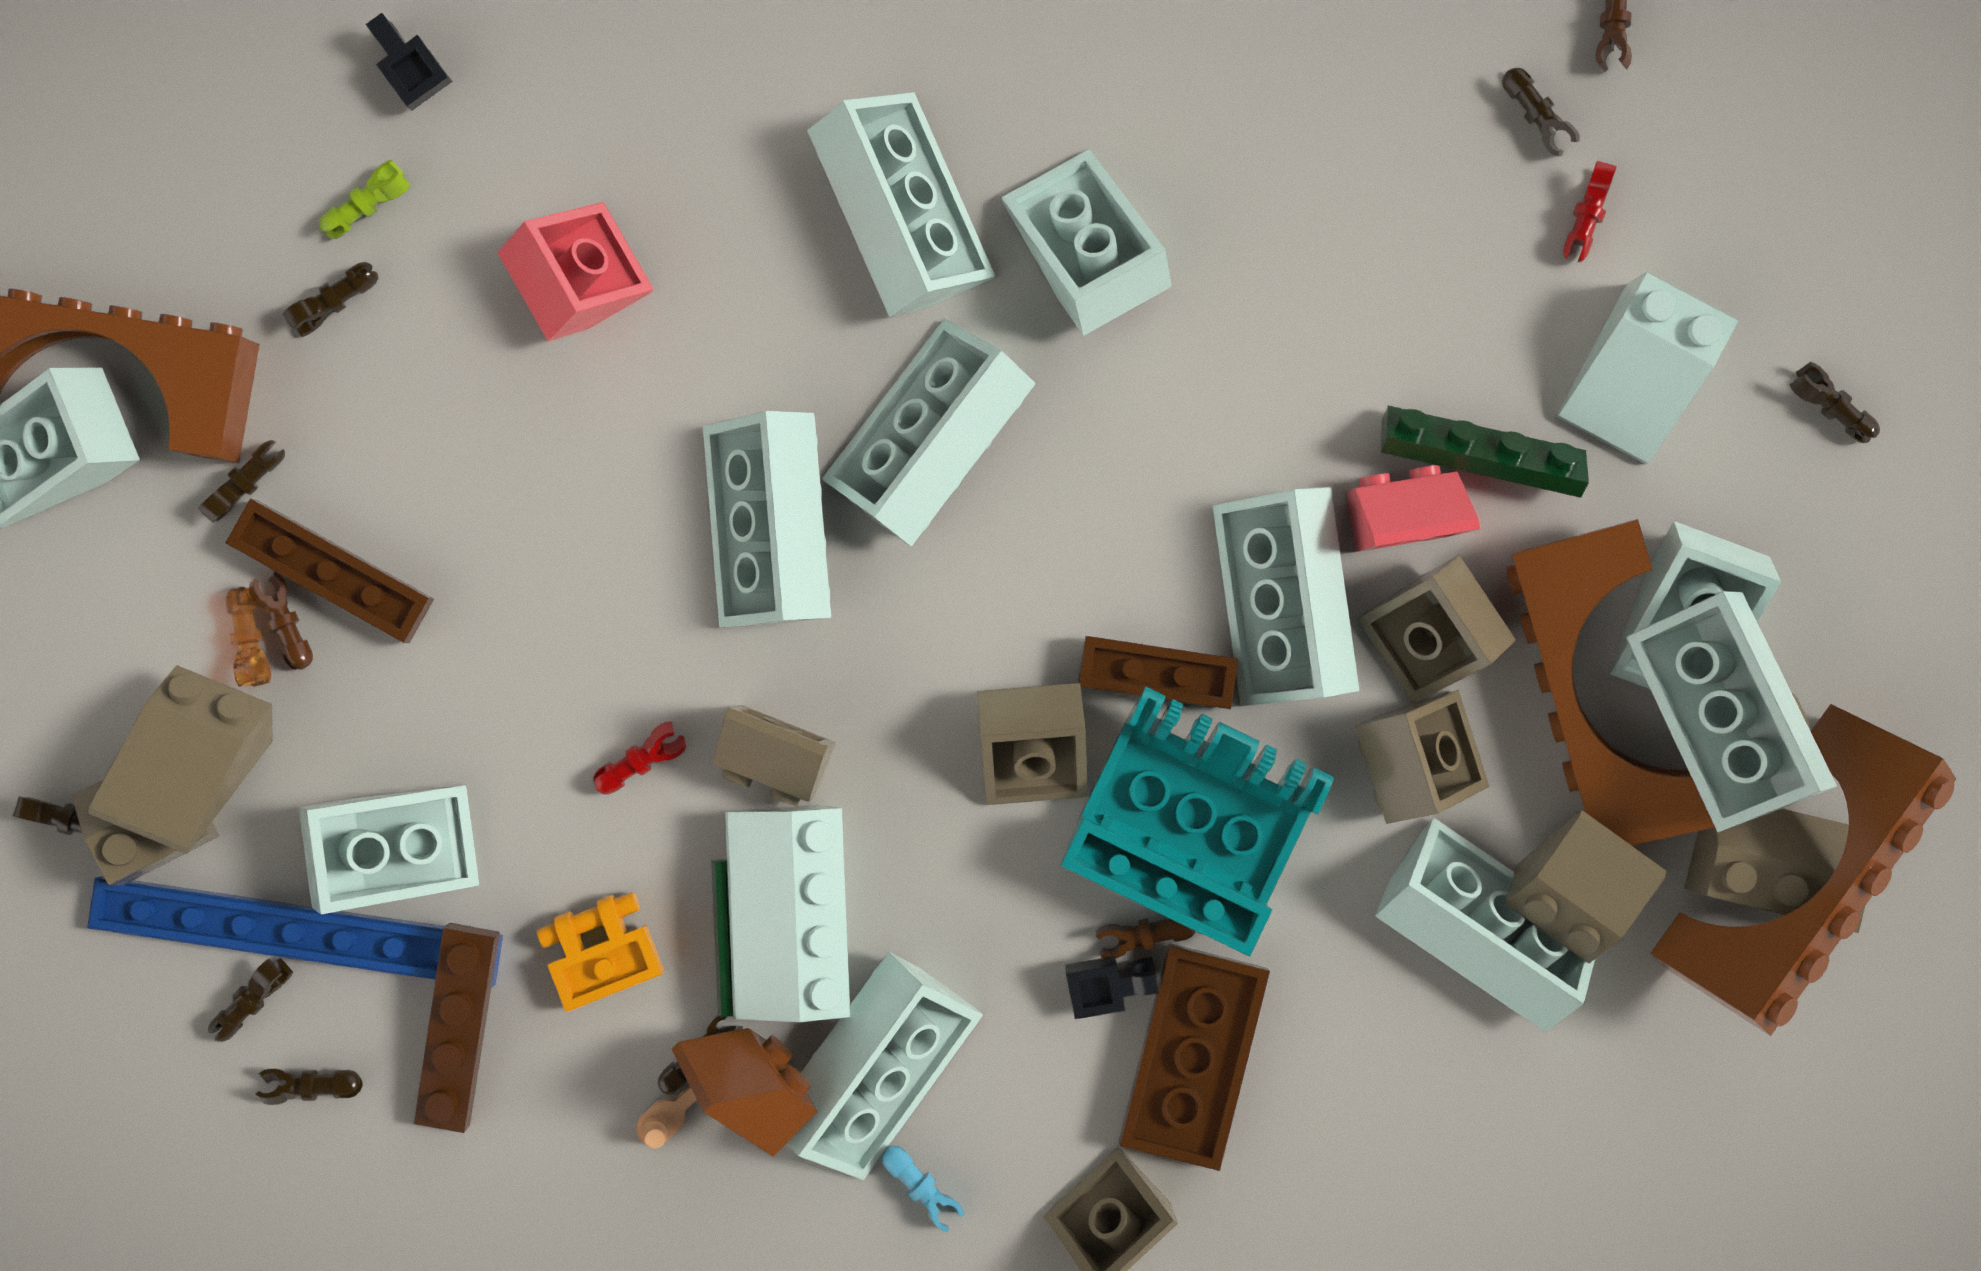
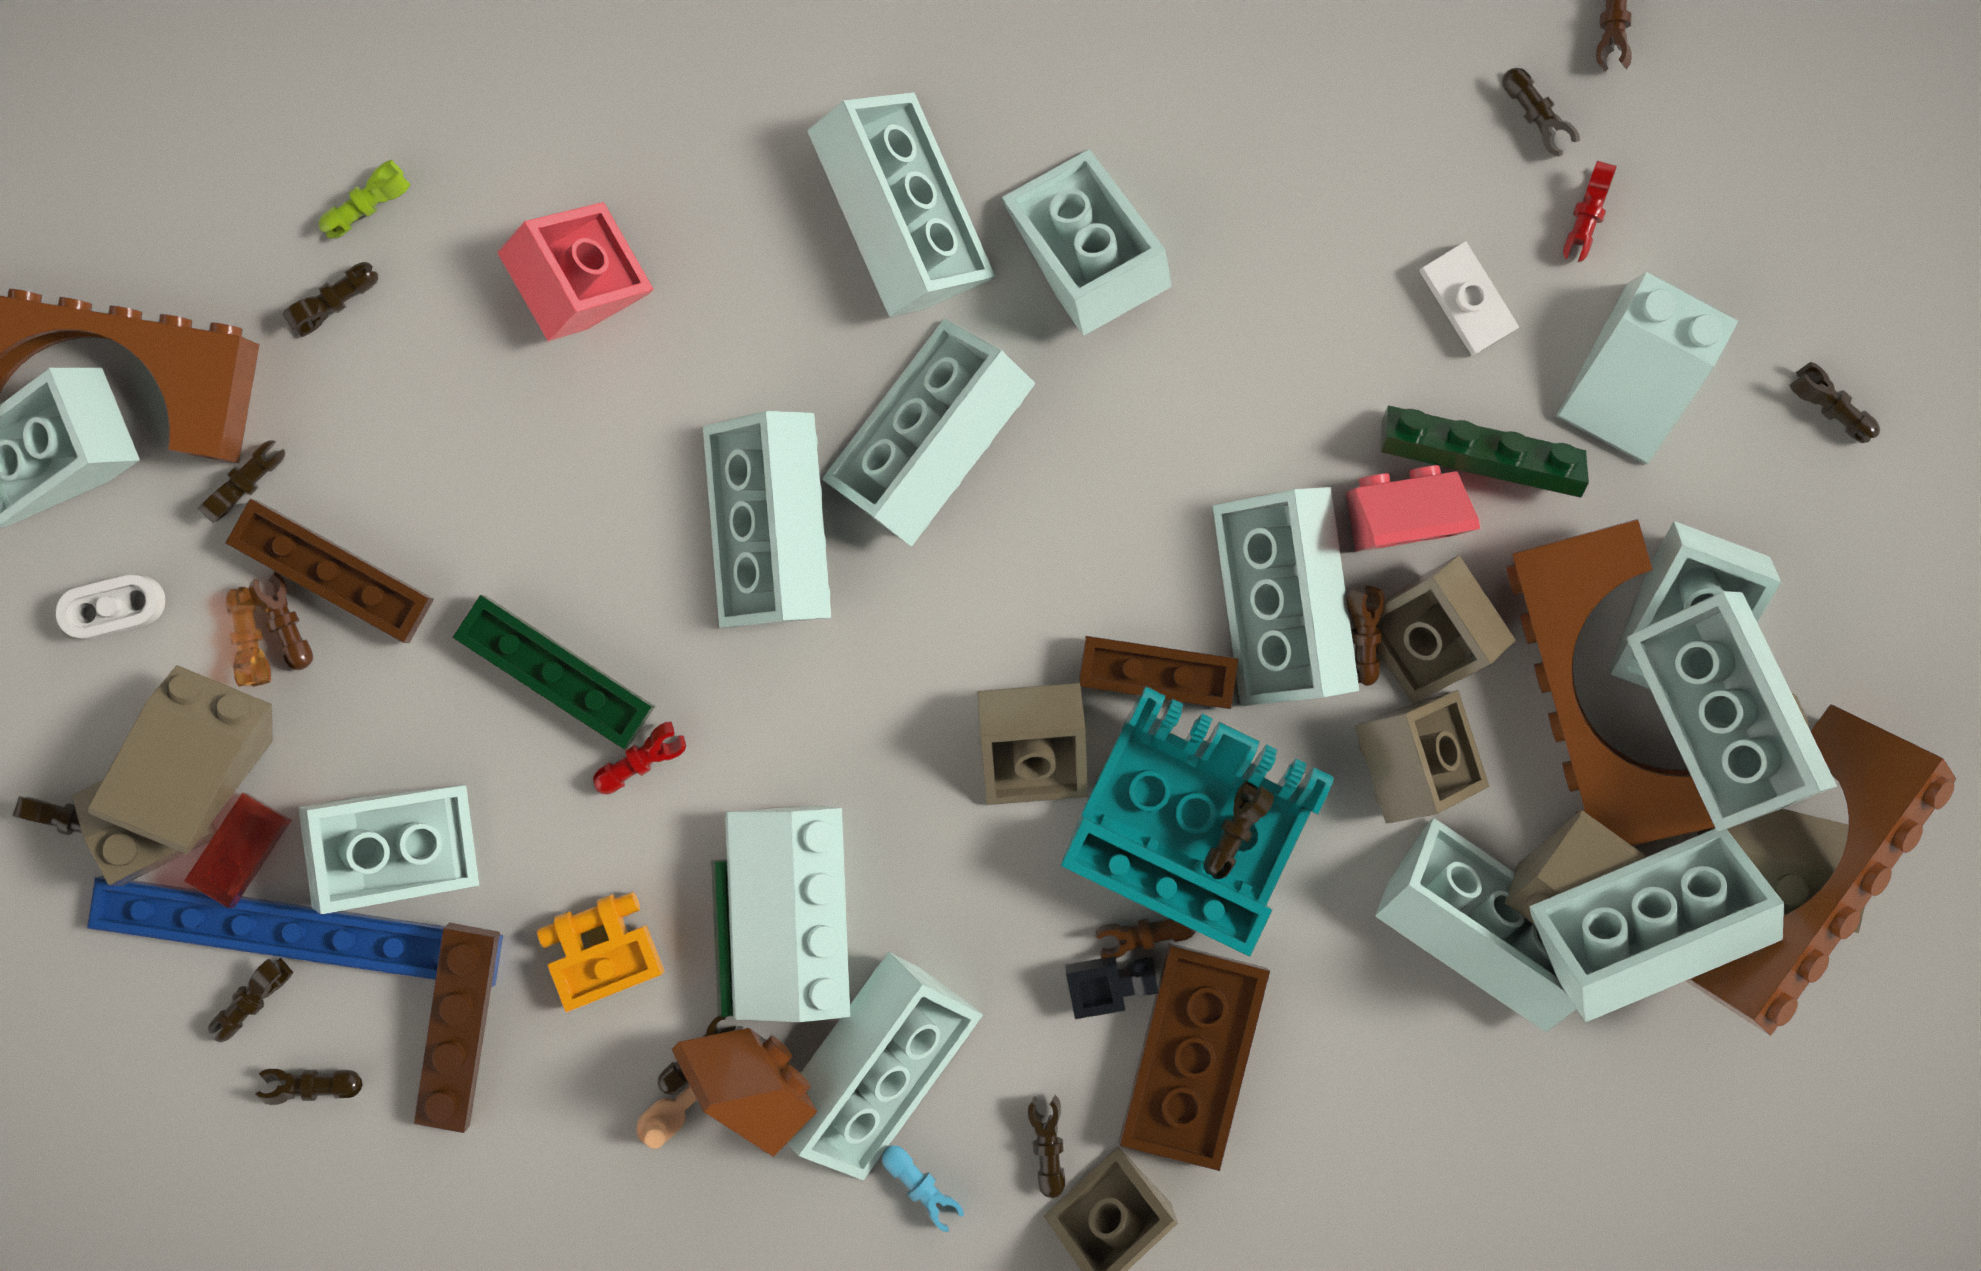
black plate [365,13,453,111] -> none
dark tan slope [712,705,836,806] -> none
none -> white plate [56,575,165,639]
none -> clear red plate [184,792,292,908]
none -> dark green plate [452,595,655,750]
none -> dark brown piece [1028,1095,1065,1198]
none -> dark brown piece [1203,781,1274,879]
none -> reddish brown piece [1347,585,1385,686]
none -> white plate [1419,241,1519,356]
none -> light aqua slope [1529,828,1784,1023]

